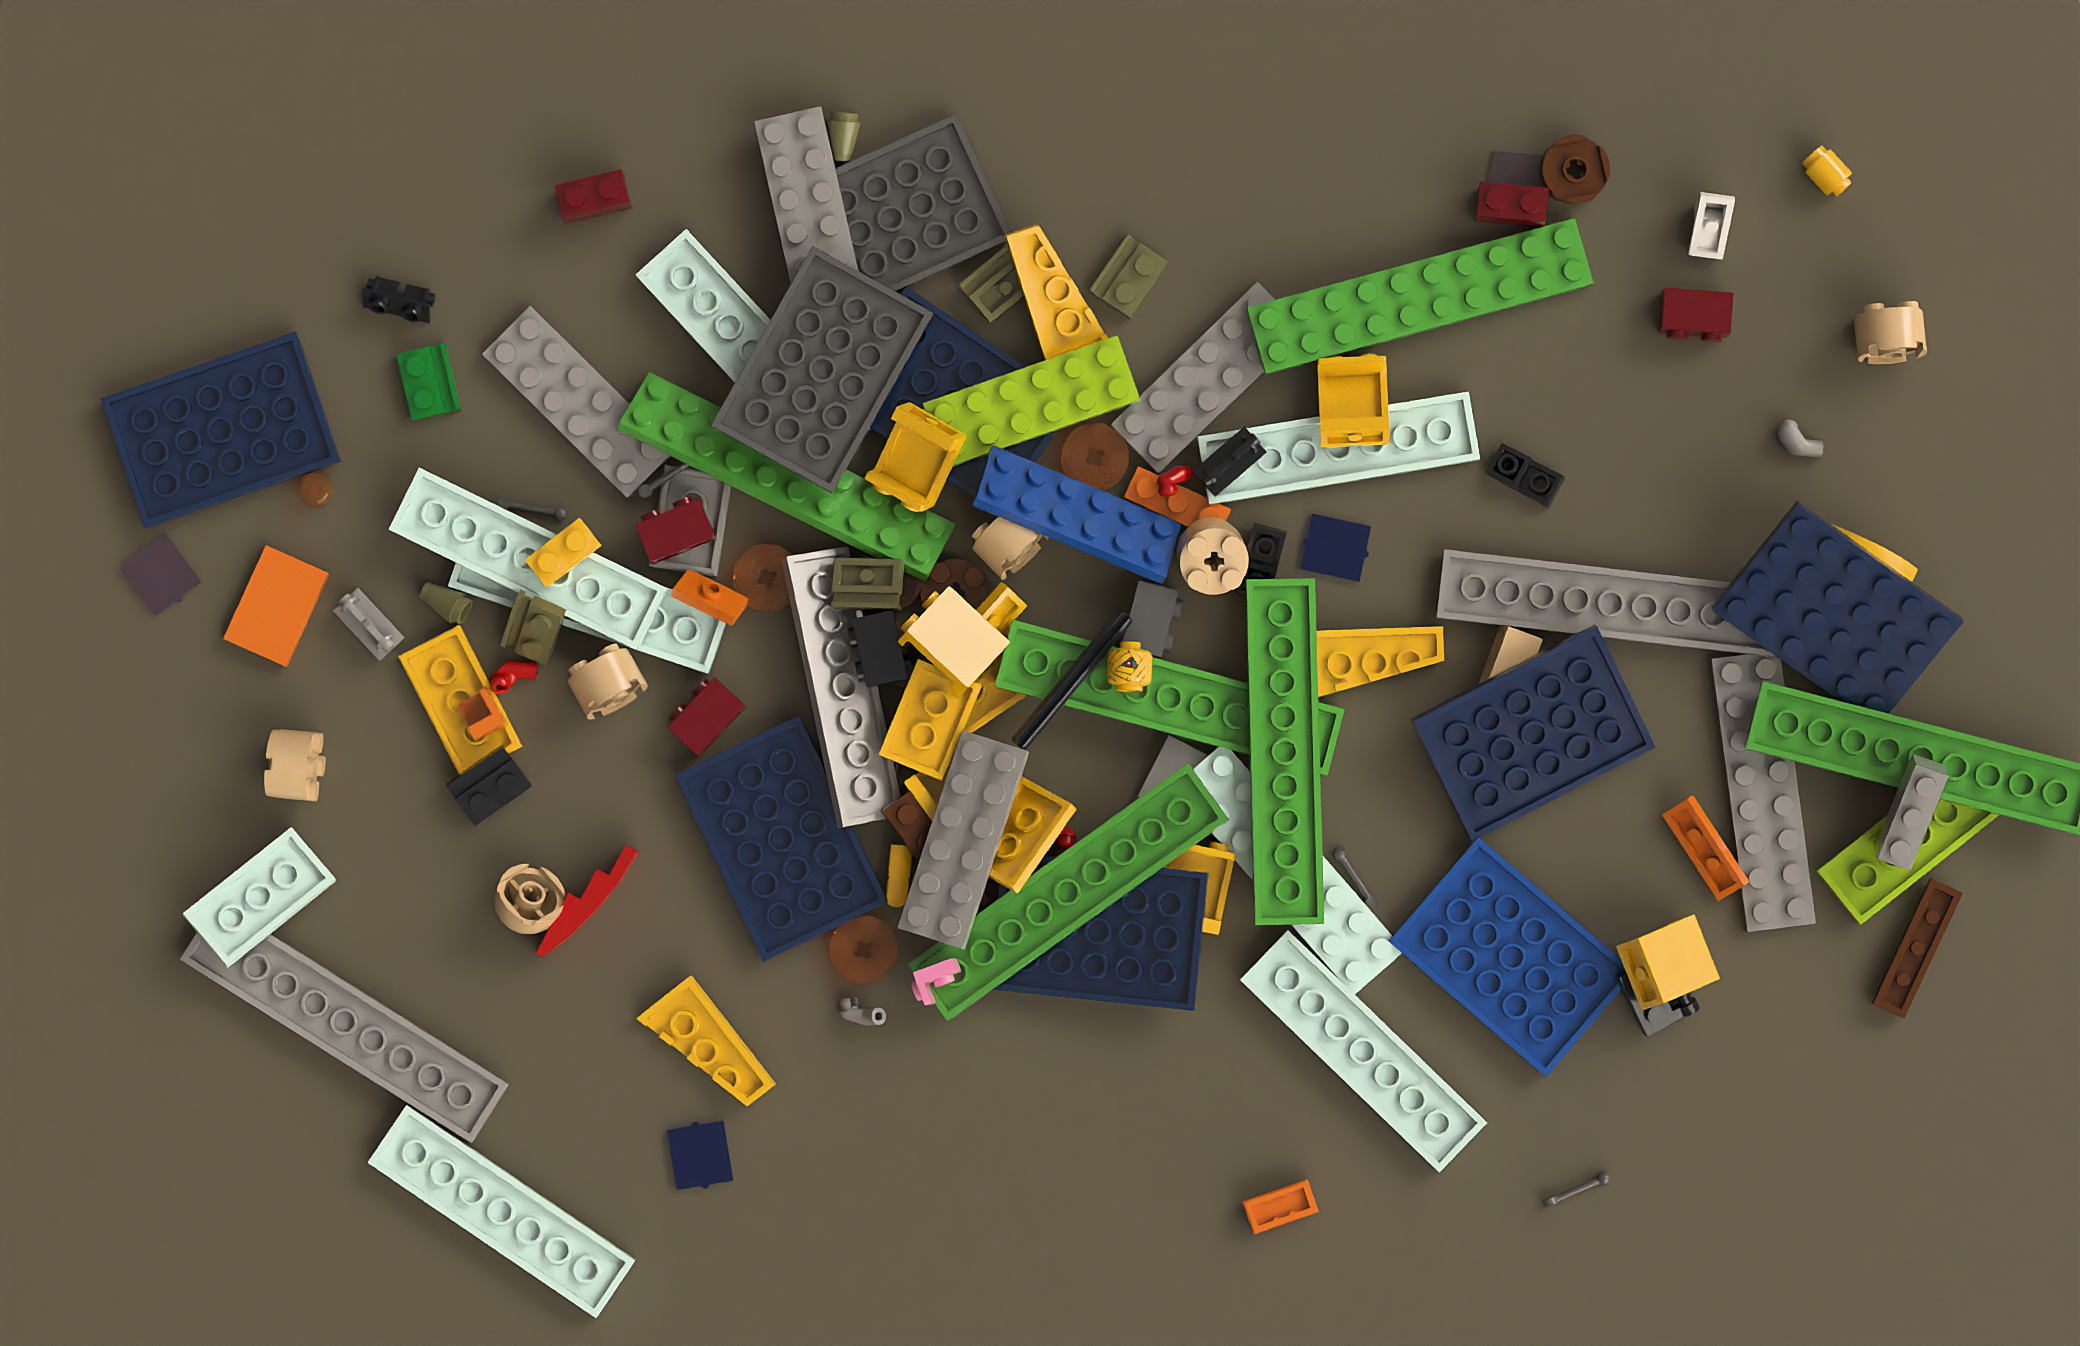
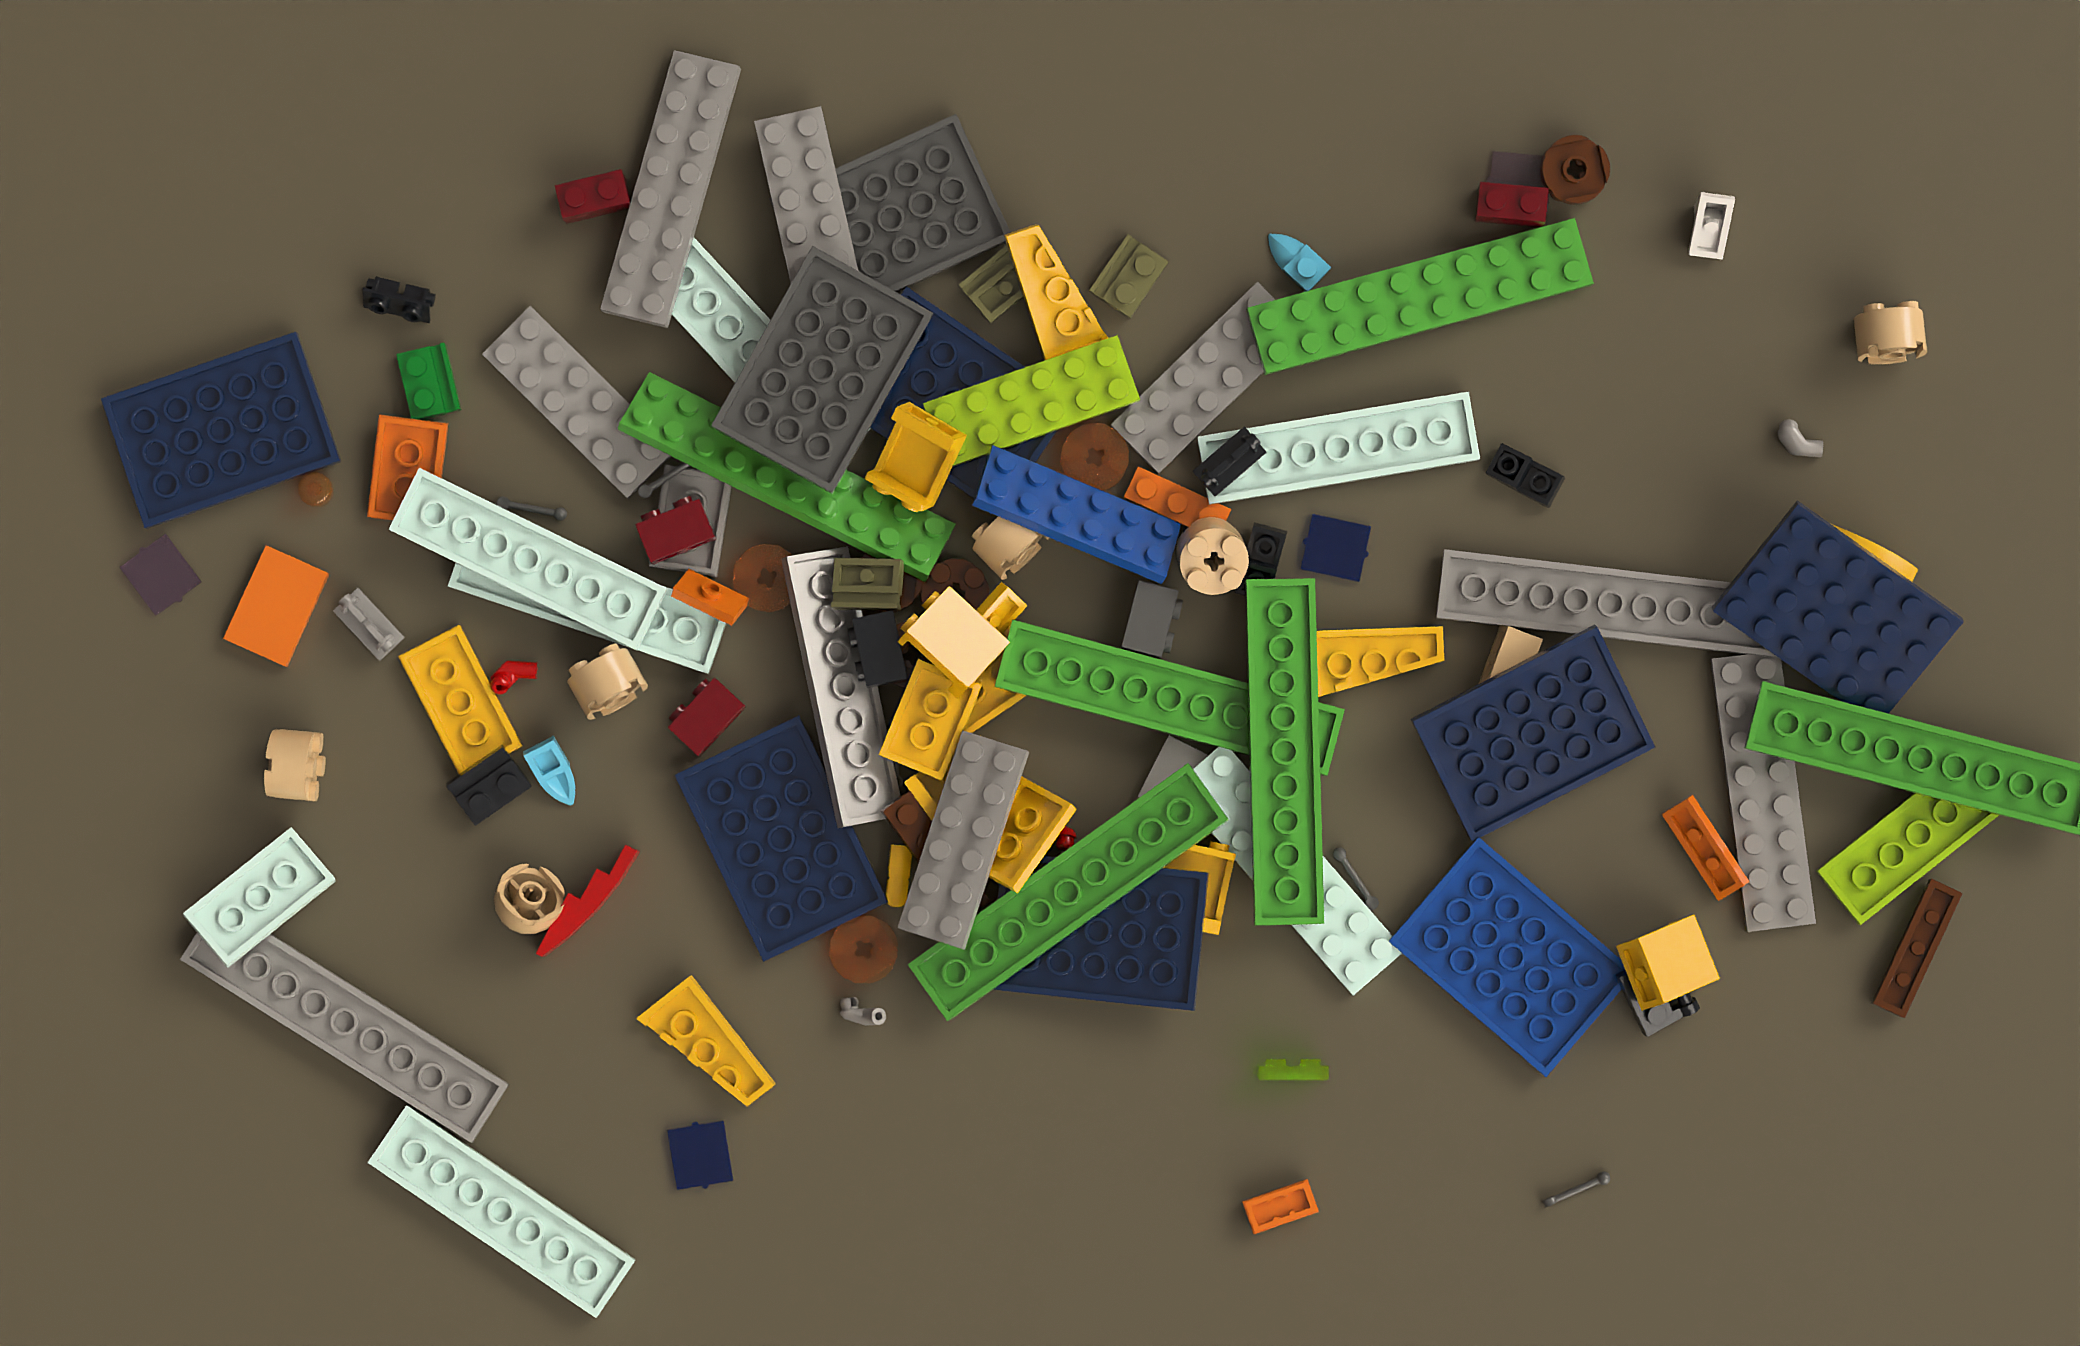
olive cone [419,581,473,624] -> none
orange panel [458,687,508,741] -> none
olive plate [500,589,566,666] -> none
yellow plate [525,518,602,588] -> none
olive cone [827,112,861,162] -> none
bright pink bracket [911,958,961,1005] -> none
black axle [1012,610,1132,750] -> none
yellow head [1107,642,1152,692] -> none
red arm [1156,465,1194,496] -> none
light aqua plate [1240,930,1487,1173] -> none
yellow panel [1317,353,1390,447] -> none
dark red brick [1658,288,1734,343] -> none
yellow brick [1802,145,1852,197] -> none
light grey brick [1874,754,1949,870] -> none
none -> orange tile [367,414,449,520]
none -> medium azure plate [523,736,576,806]
none -> light grey plate [600,50,741,328]
none -> clear neon green plate [1258,1059,1329,1080]
none -> medium azure plate [1268,233,1331,292]

